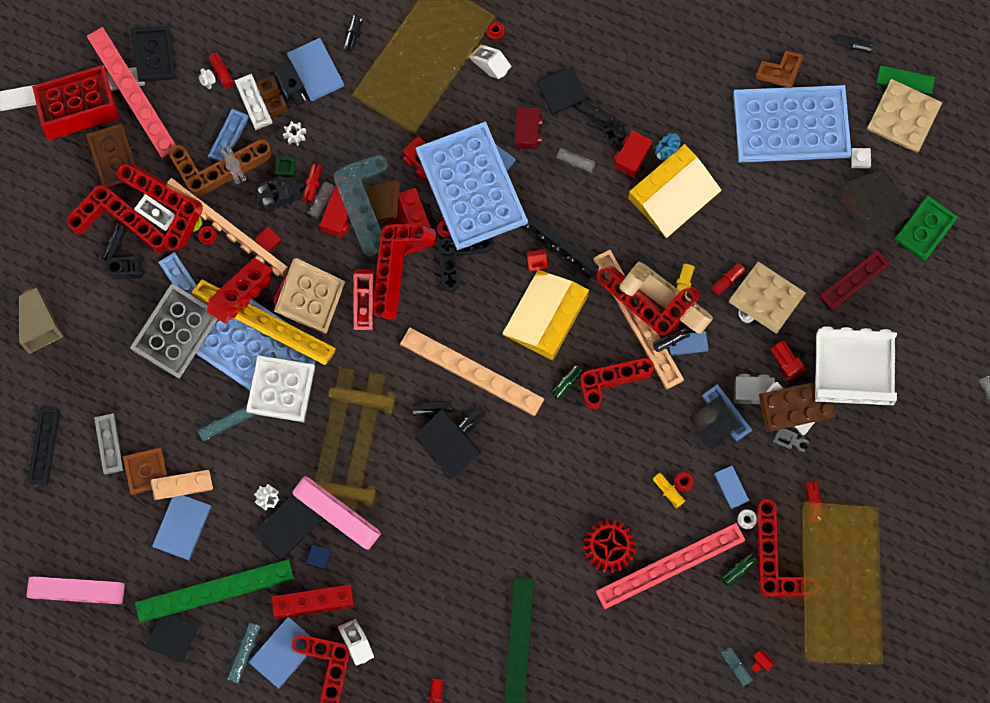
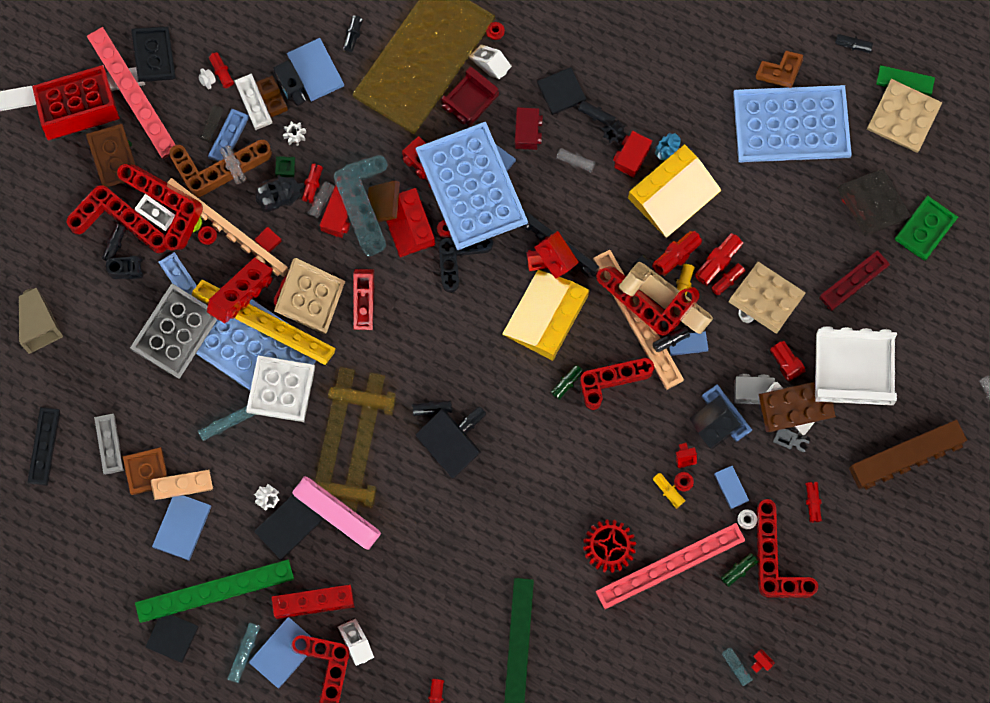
bright pink beam [26,577,125,604] -> none
dark blue tile [306,545,331,570] -> none
red beam [372,224,436,320] -> none
light nougat plate [400,328,544,416] -> none
clear yellow plate [802,502,883,665] -> none
white plate [851,148,871,168] -> none
none -> dark red panel [441,66,499,127]
none -> red brick [534,231,579,279]
none -> red piece [652,231,702,276]
none -> red tile [676,443,697,468]
none -> red piece [695,233,743,286]
none -> reddish brown brick [849,420,967,490]

